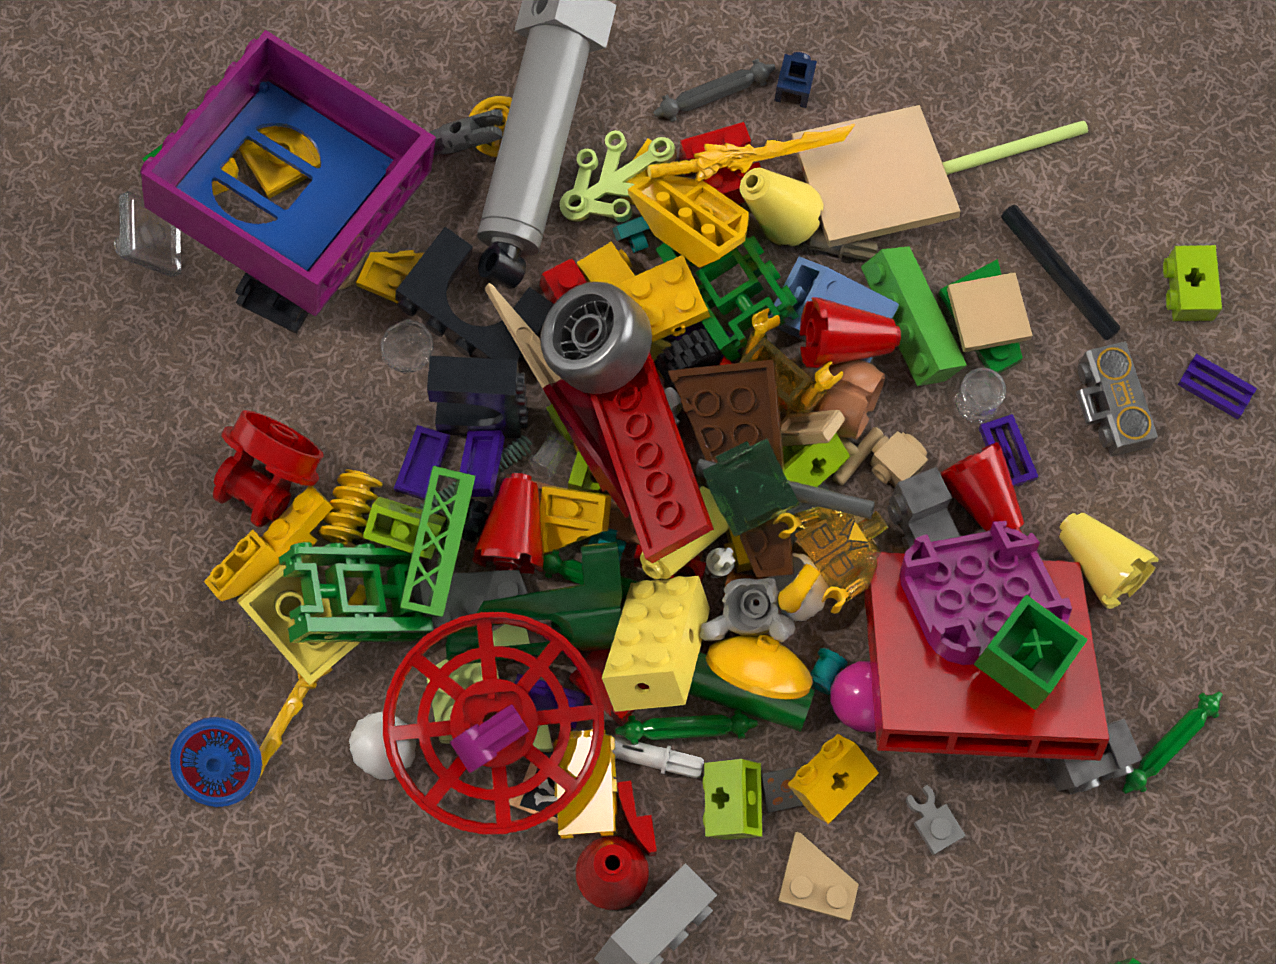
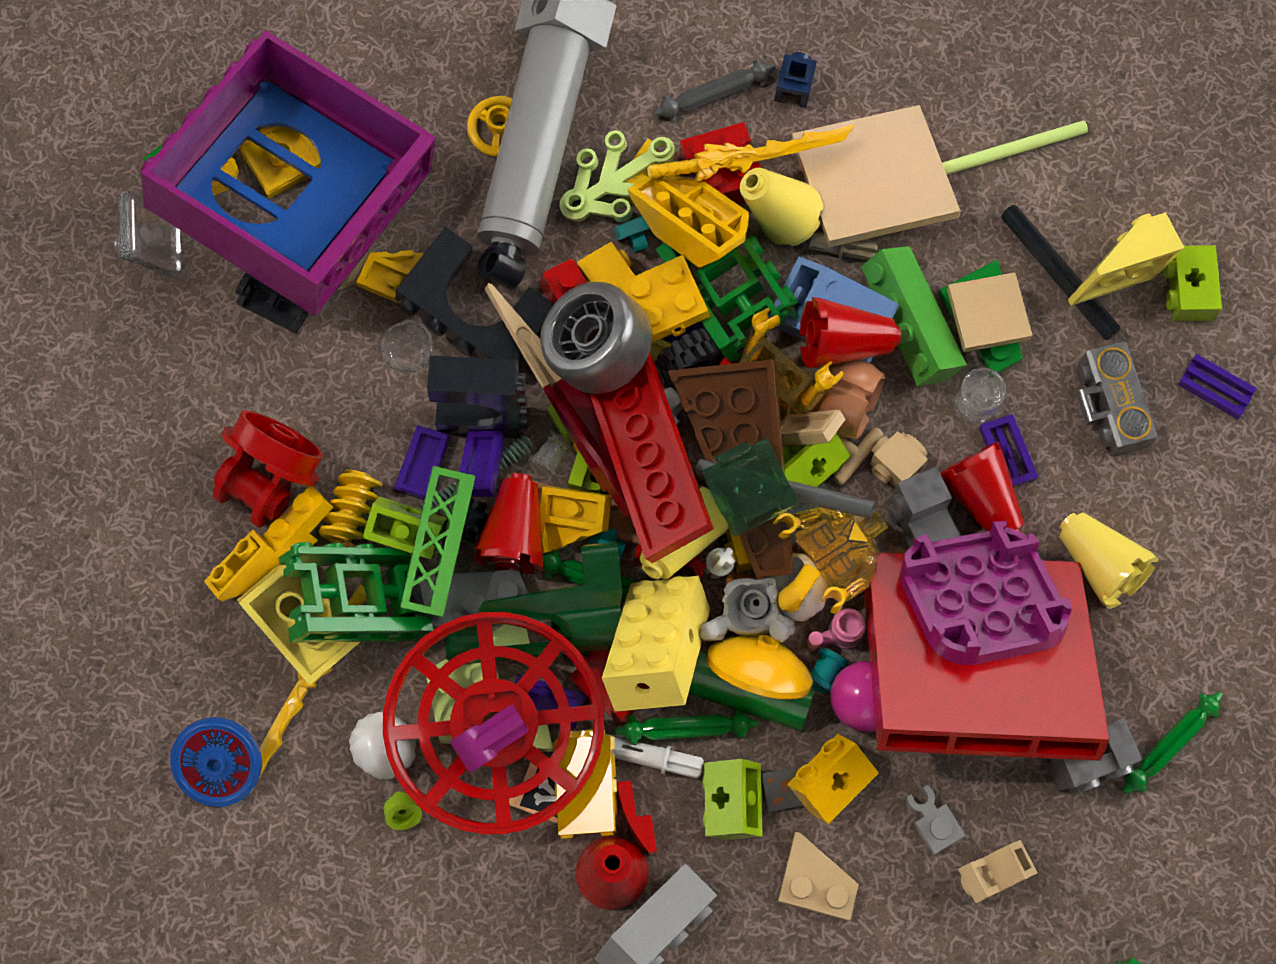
dark grey hinge [429,109,503,155] -> none
green brick [974,595,1088,710] -> none
none -> lime tile [383,791,422,830]
none -> bright pink piece [807,609,866,651]
none -> tan brick [958,840,1037,903]
none -> light yellow slope [1068,212,1184,306]

